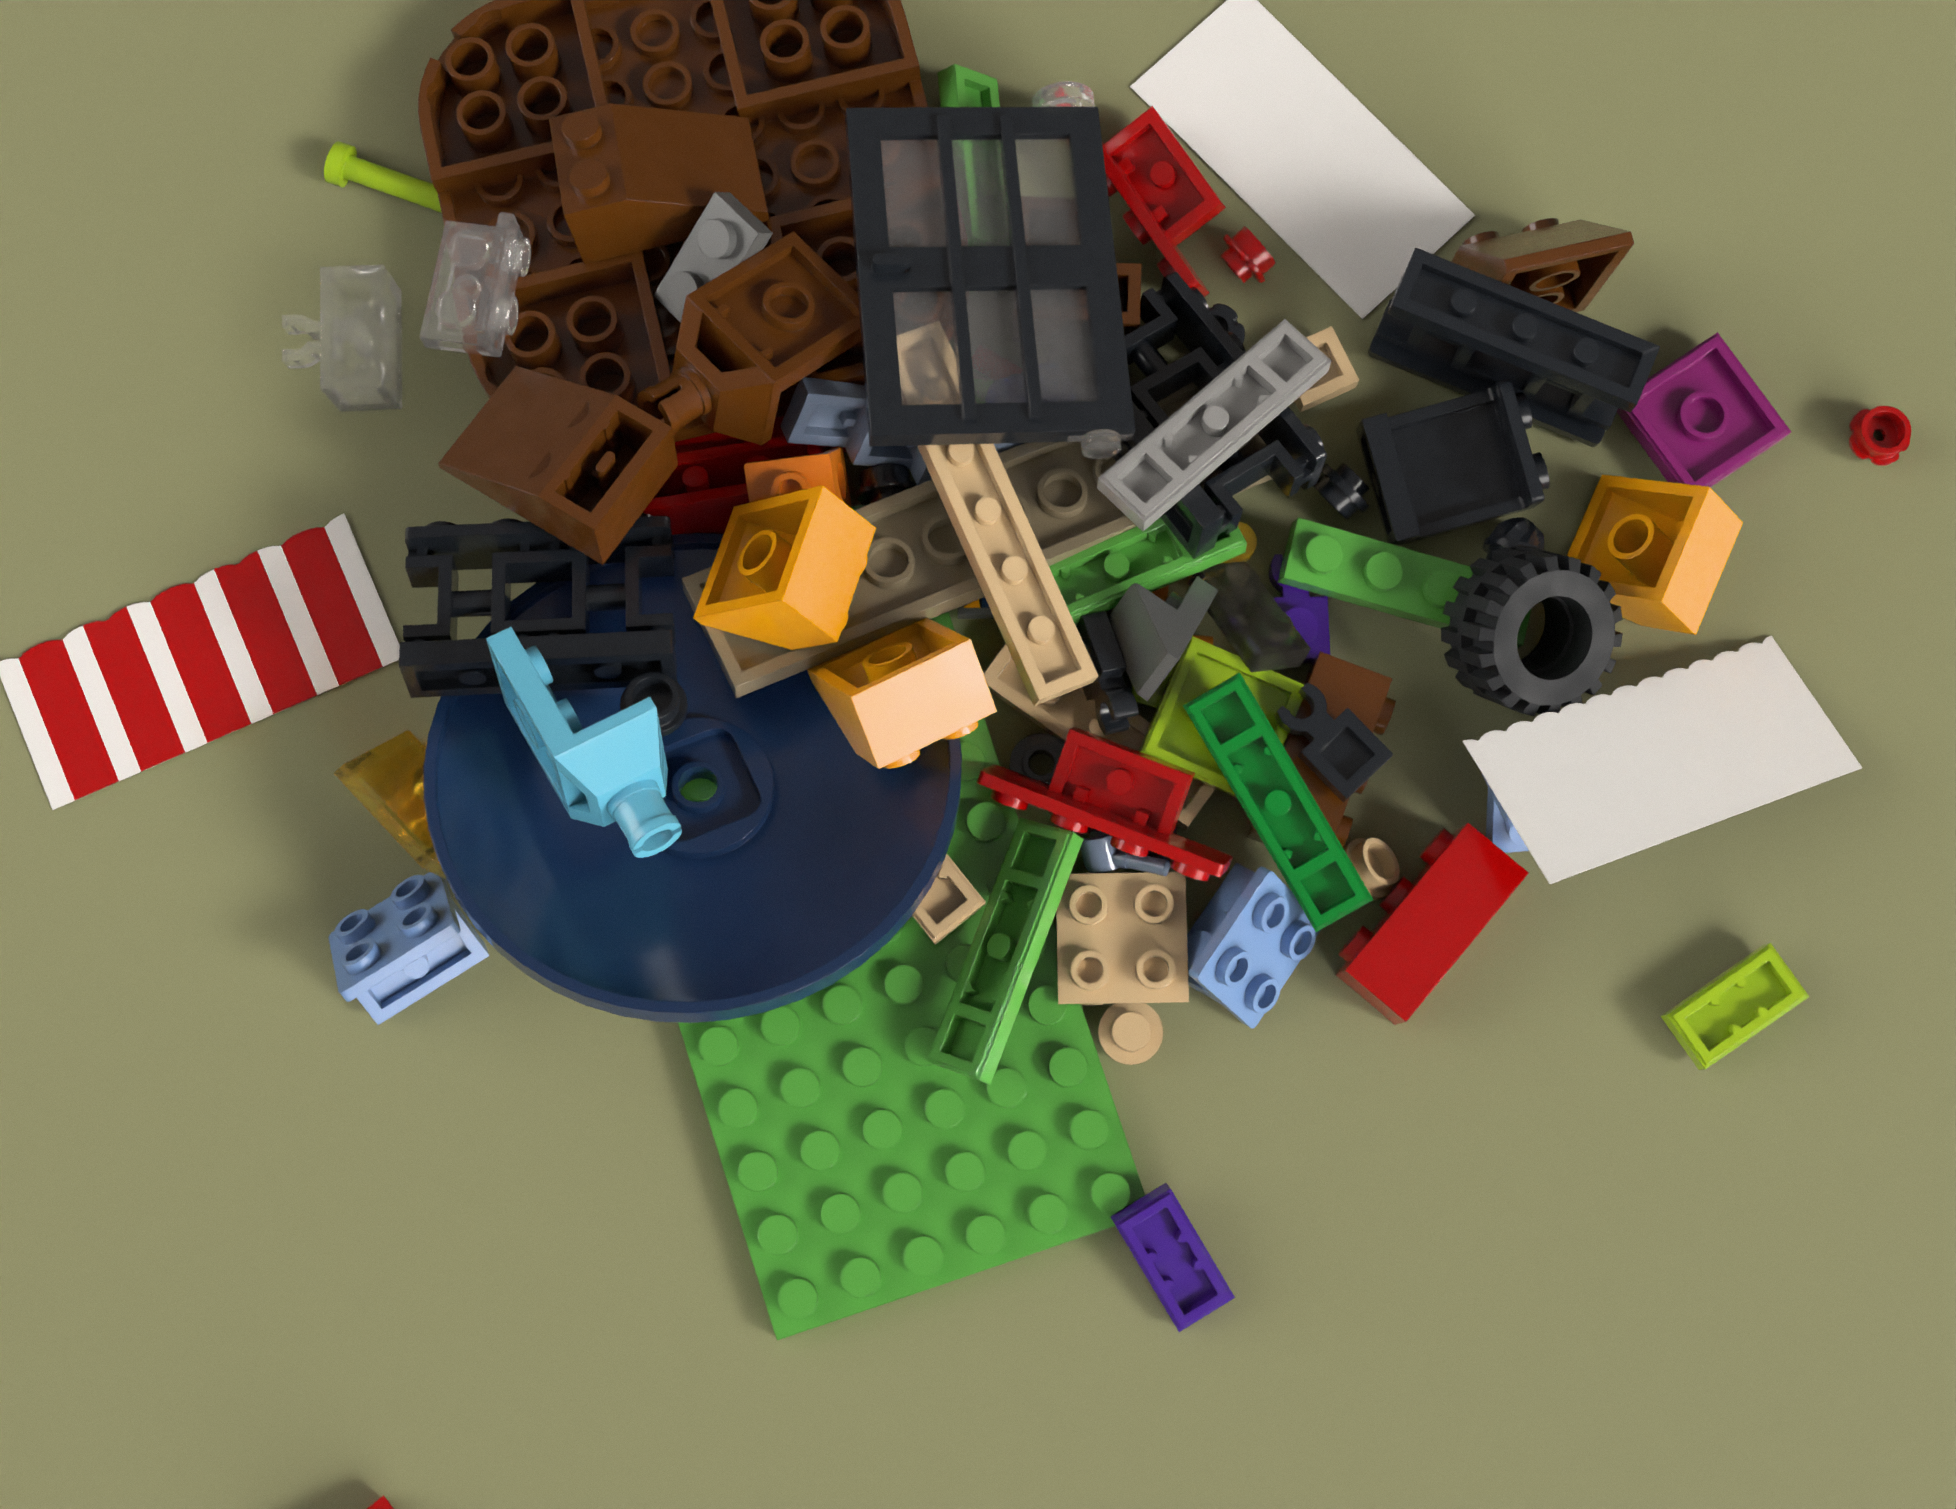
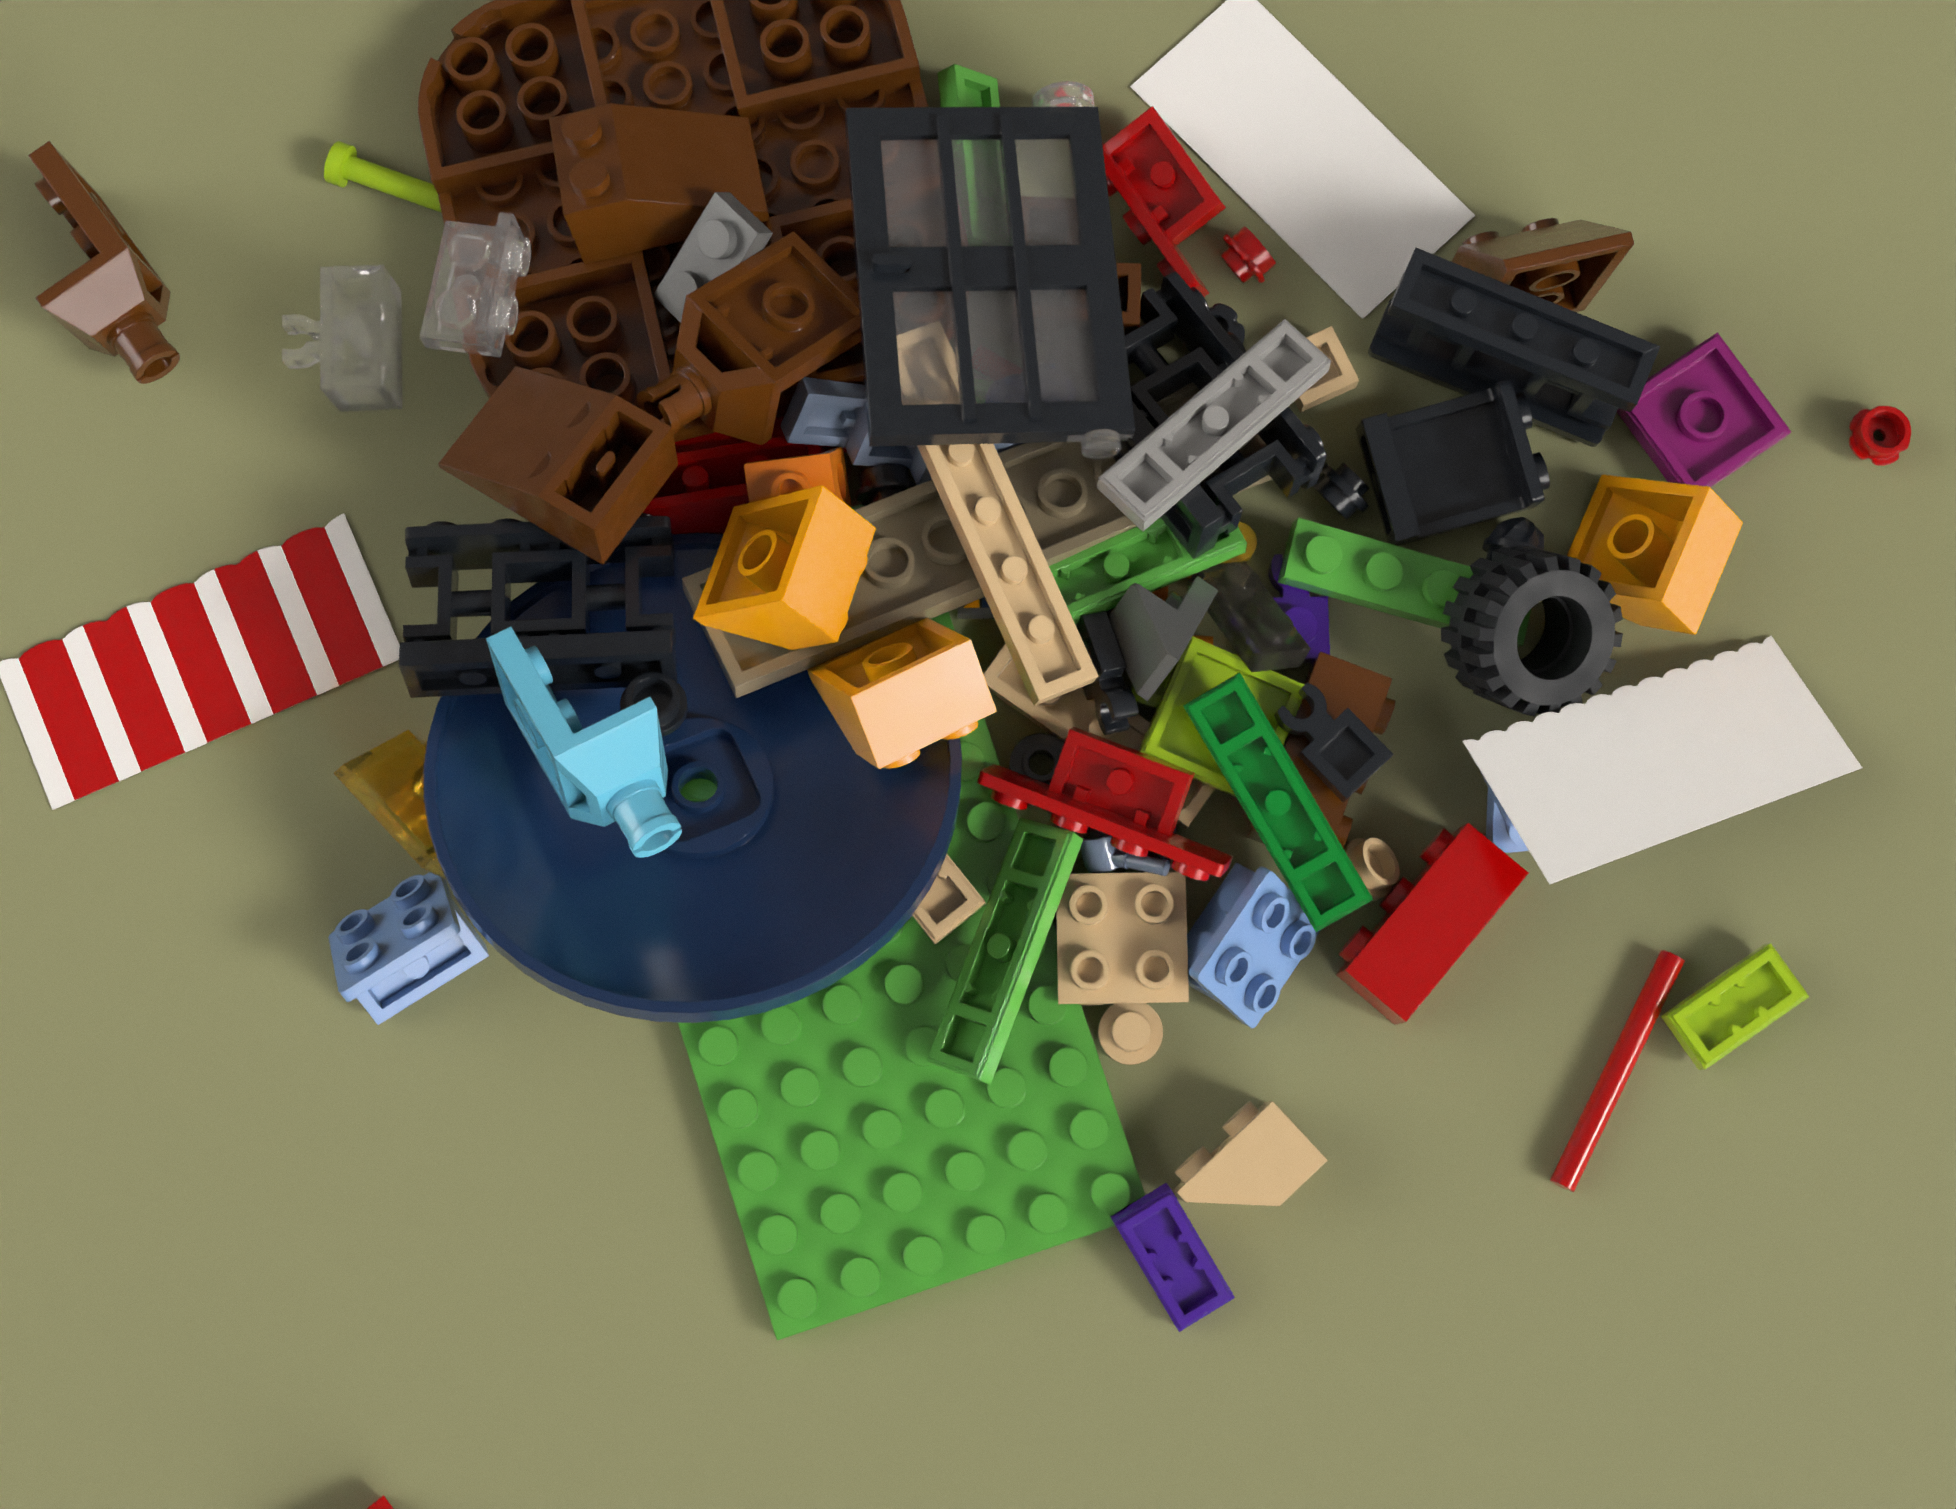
none -> reddish brown plate [28,141,180,384]
none -> tan slope [1172,1101,1328,1206]
none -> red bar [1550,950,1685,1192]

